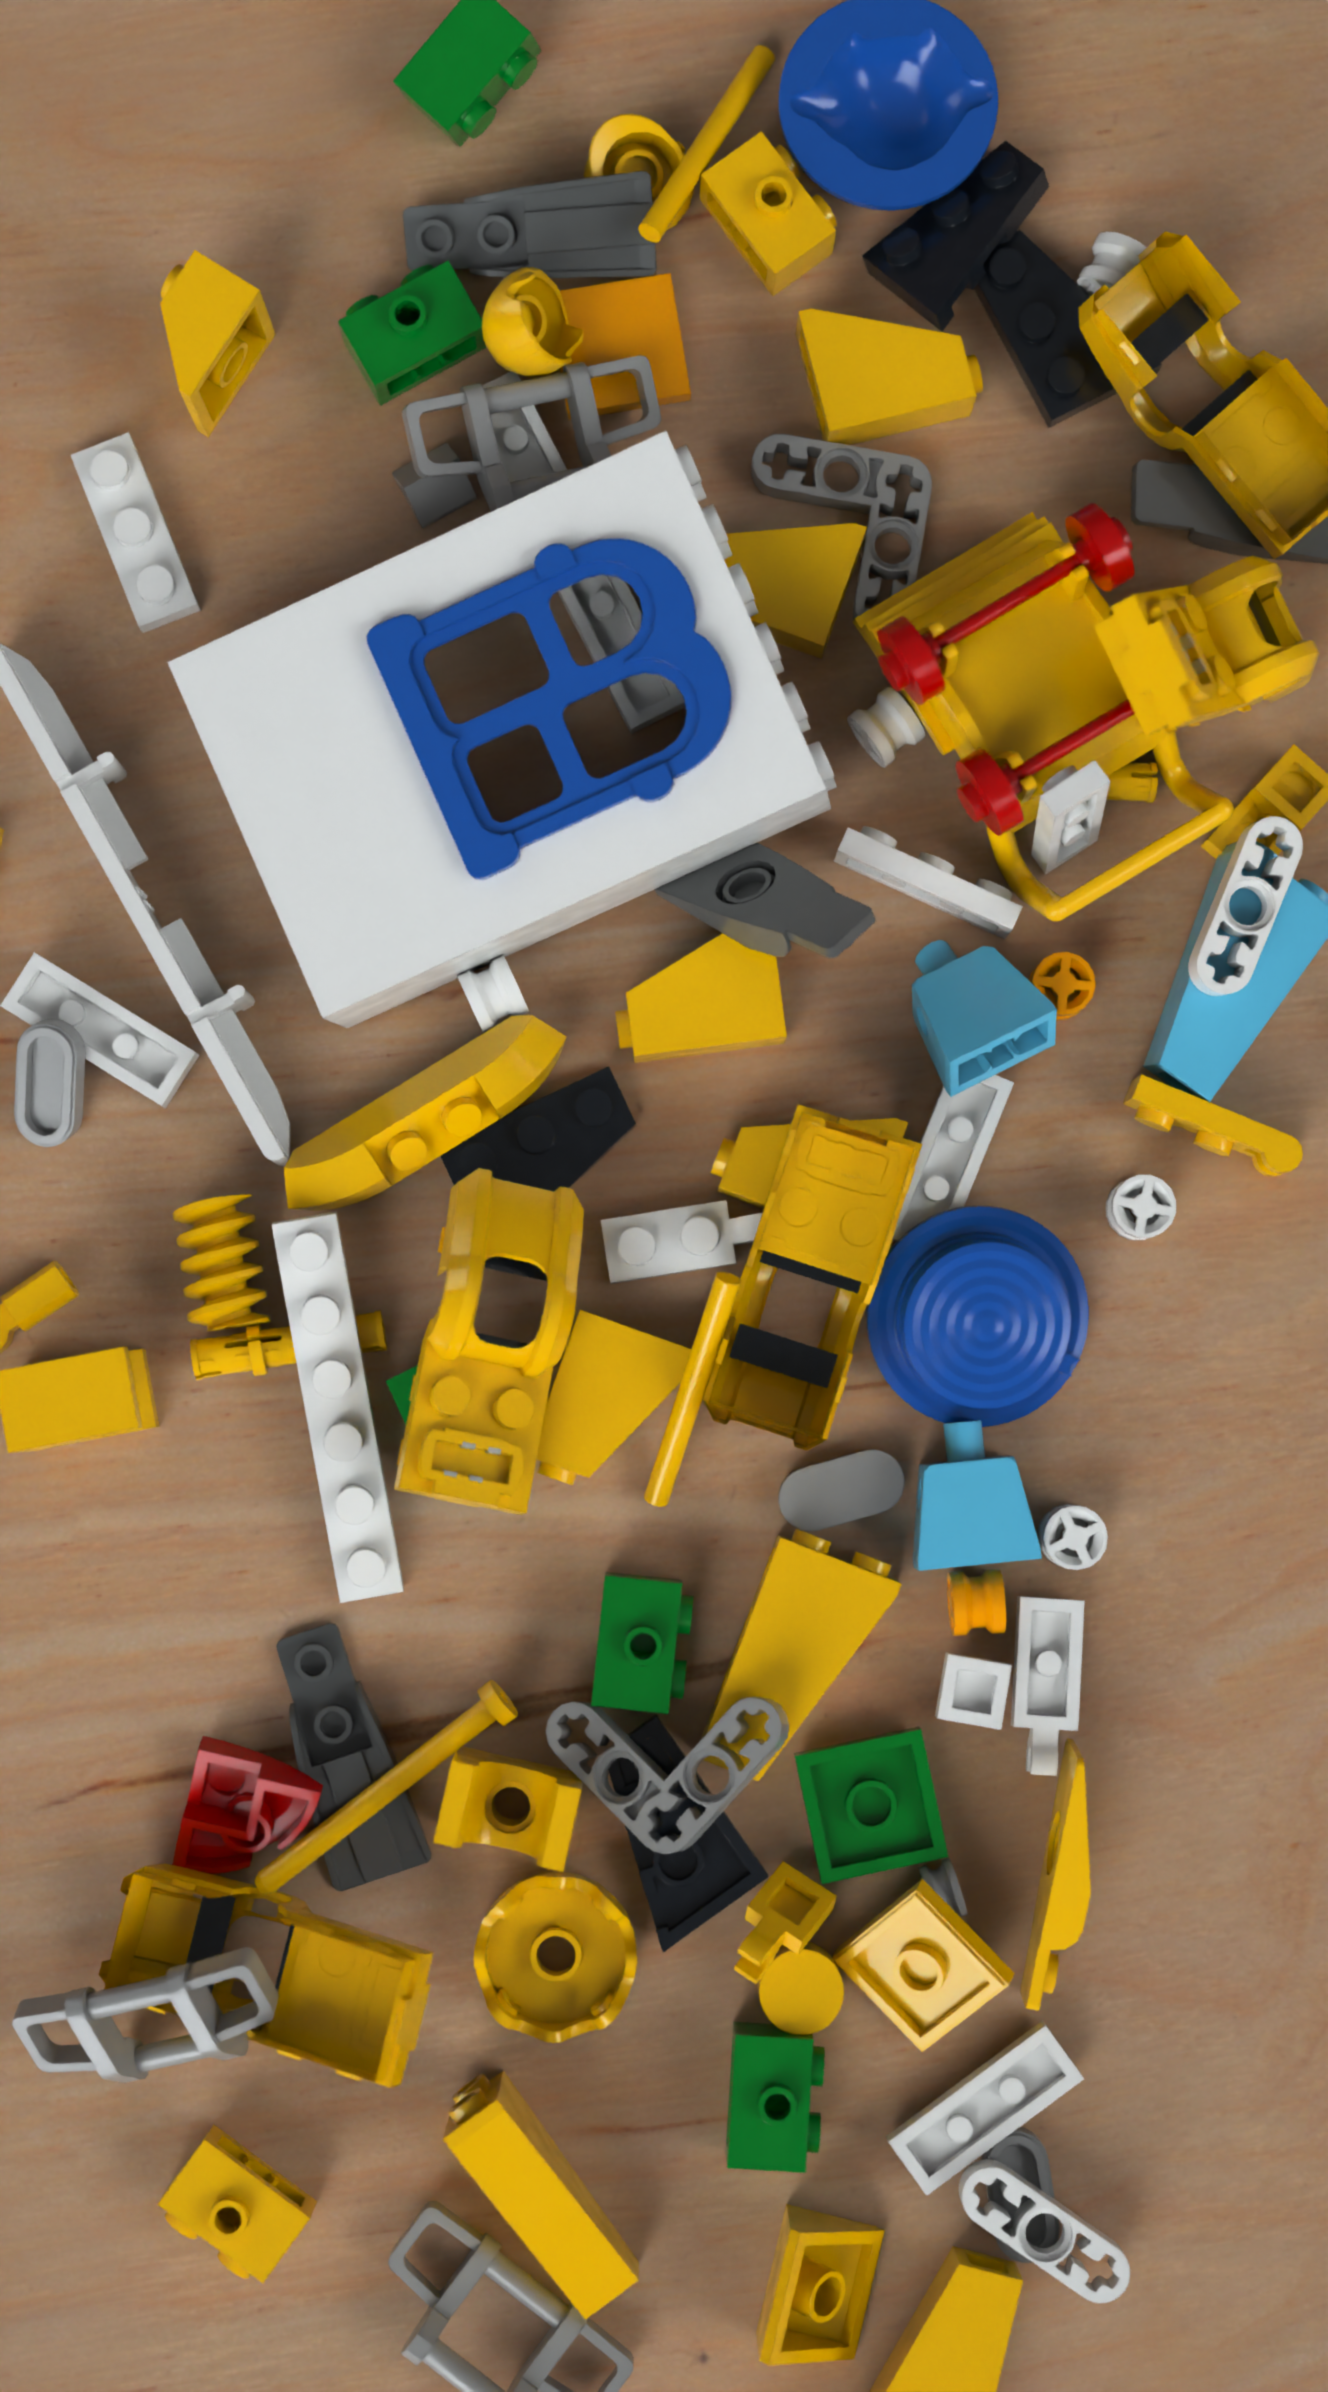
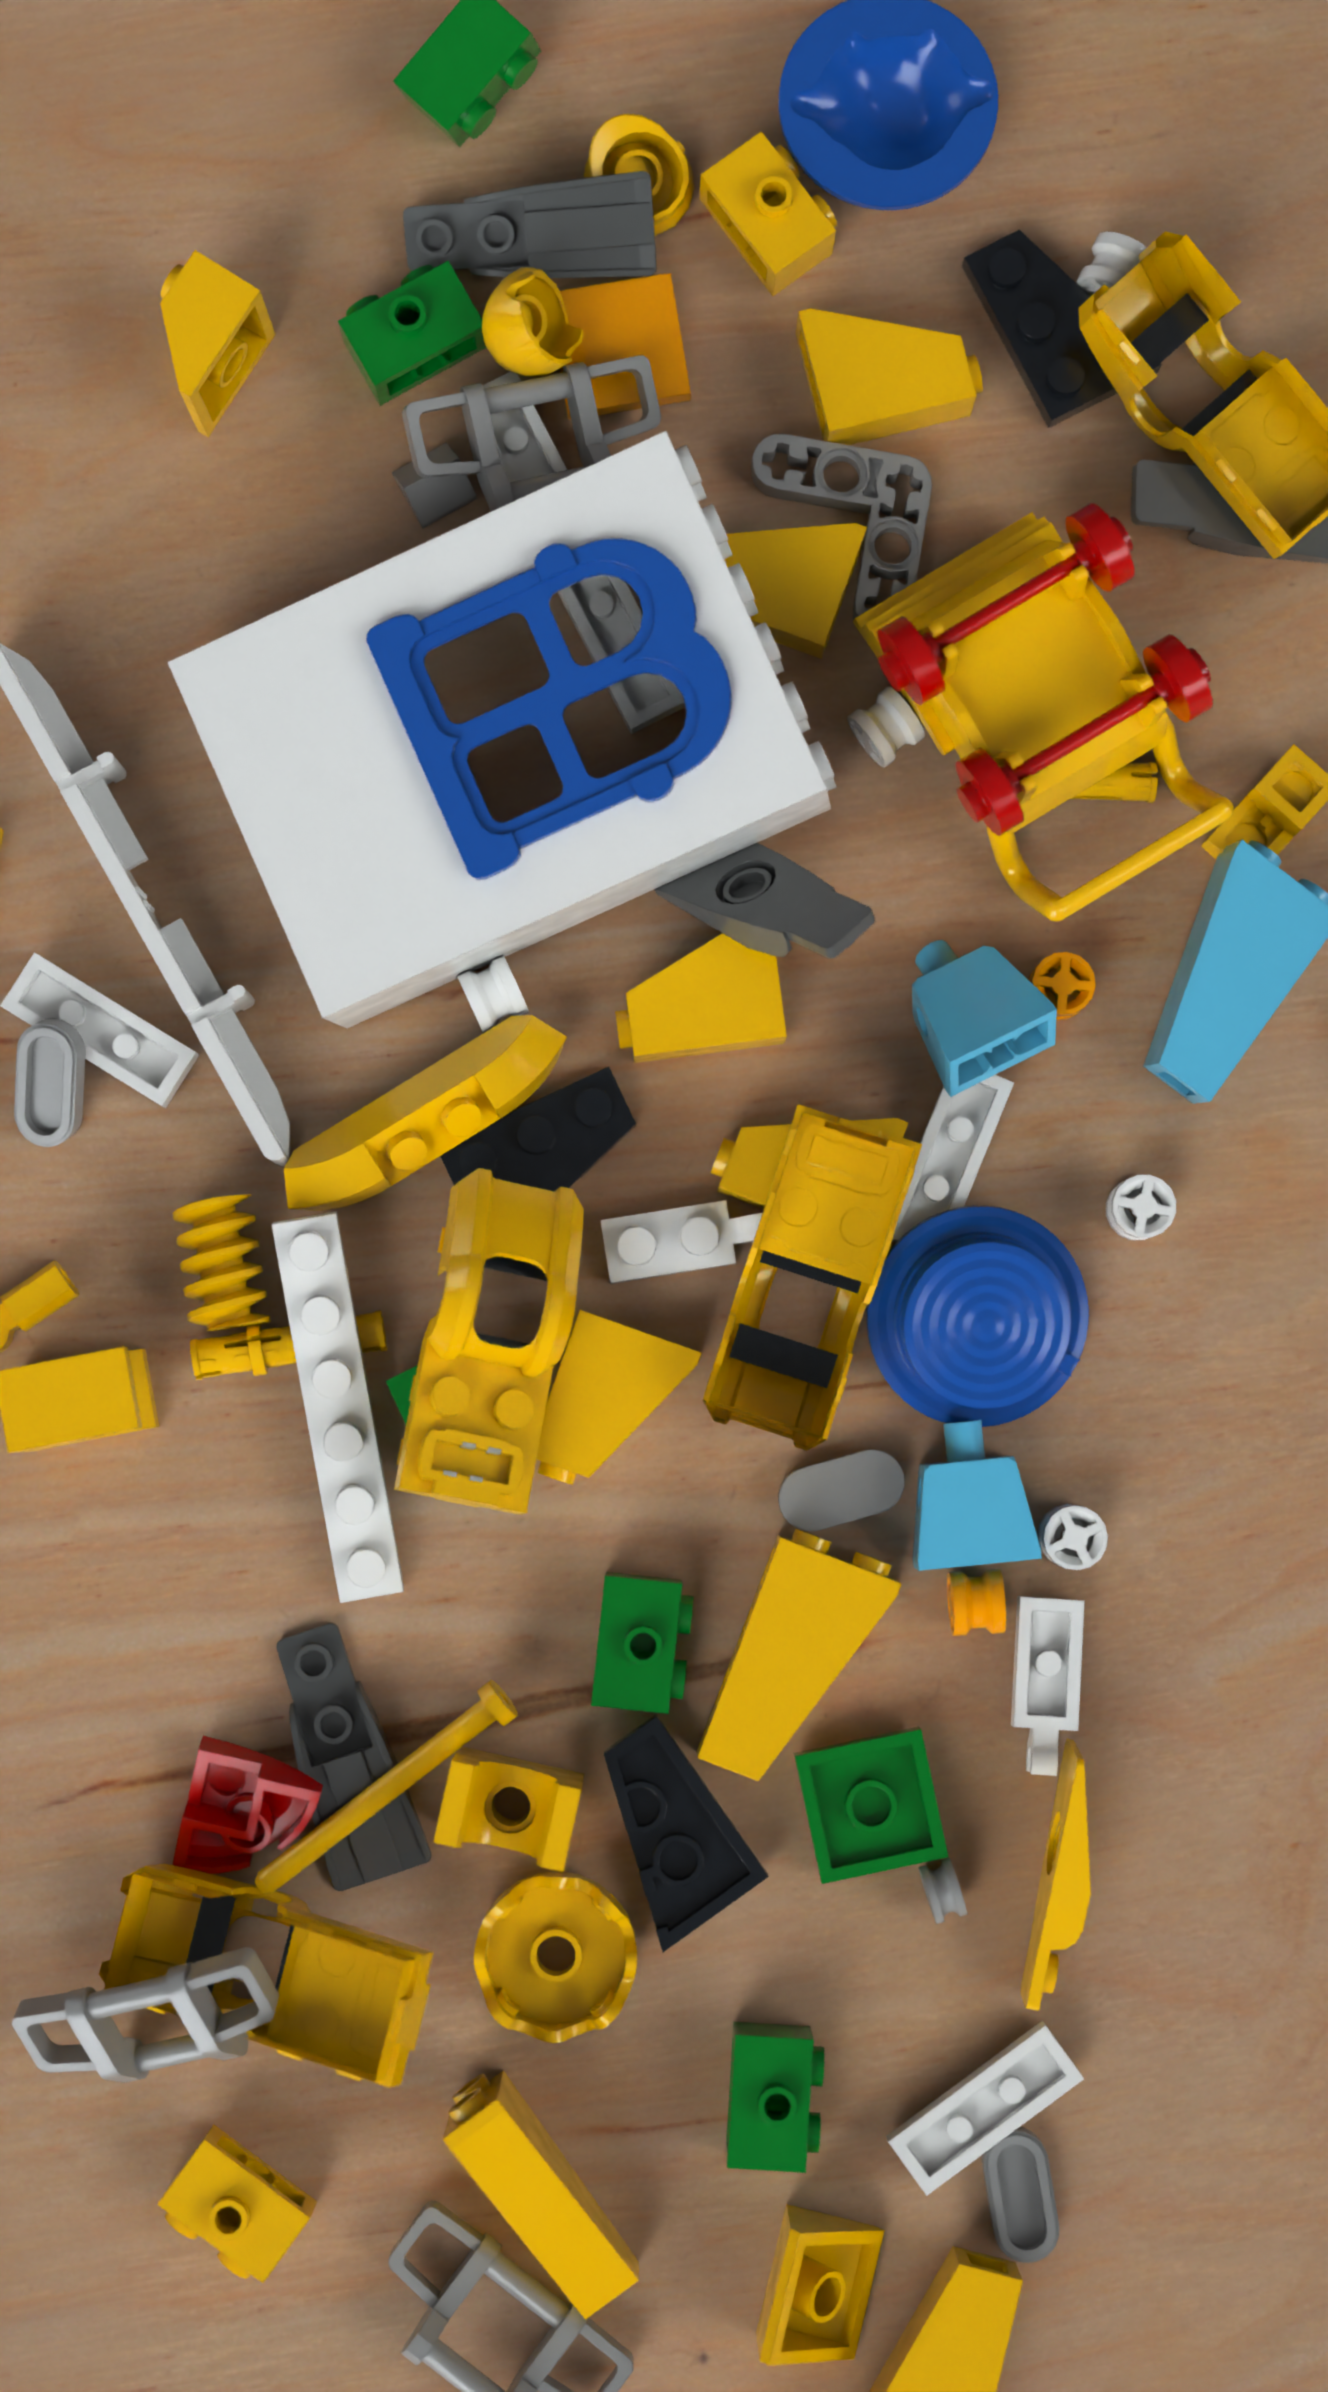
white plate [70,432,201,633] -> none
light grey beam [546,1697,789,1854] -> none
yellow bar [638,45,775,243] -> none
yellow bar [644,1272,741,1507] -> none
yellow plate [734,1861,837,1984] -> none
yellow piece [757,1942,844,2035] -> none
yellow tile [832,1879,1015,2052] -> none
white plate [834,826,1023,939] -> none
black wing [862,141,1049,332] -> none
white tile [935,1652,1012,1730] -> none
white beam [959,2159,1130,2303] -> none
white plate [1031,760,1110,875] -> none
yellow piece [1094,556,1320,736] -> none
yellow plate [1122,1074,1303,1177] -> none
white beam [1188,816,1303,996] -> none

